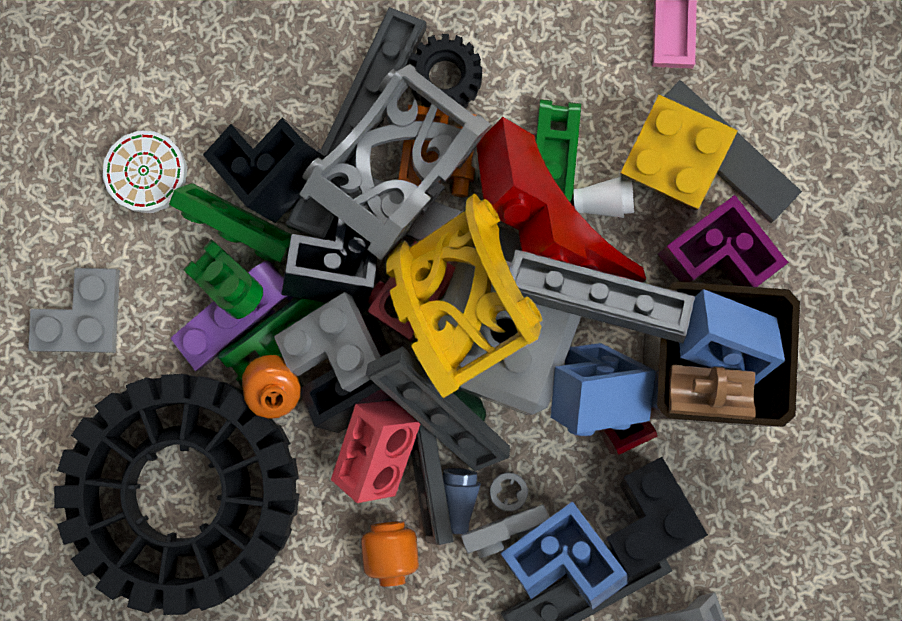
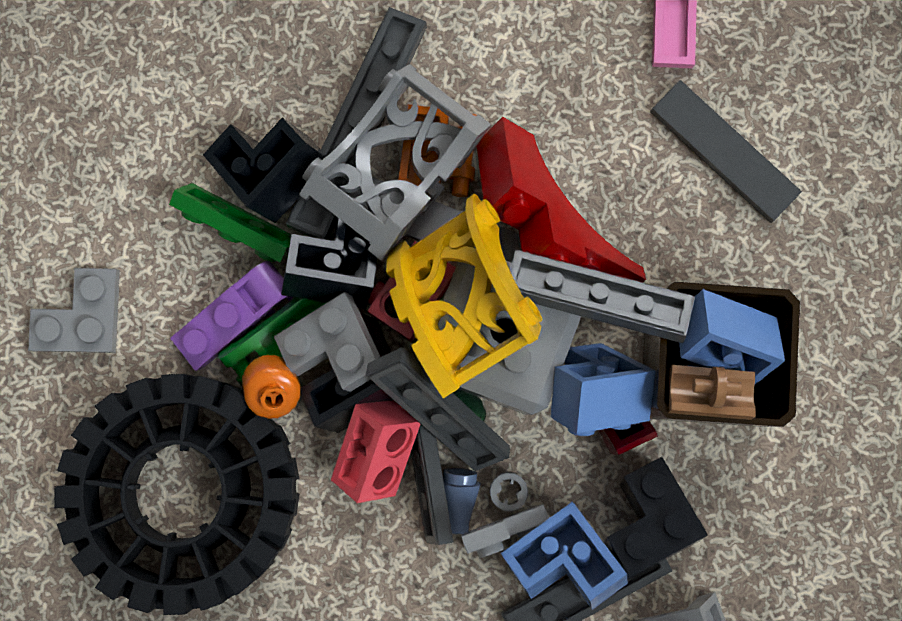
white tile [103,131,187,213] -> none
green plate [183,239,263,319] -> none
orange head [361,521,419,587] -> none
black tyre [409,34,482,108] -> none
green plate [536,99,581,202] -> none
white cone [573,177,634,218] -> none
yellow brick [620,95,738,210] -> none
magenta brick [658,195,789,287] -> none

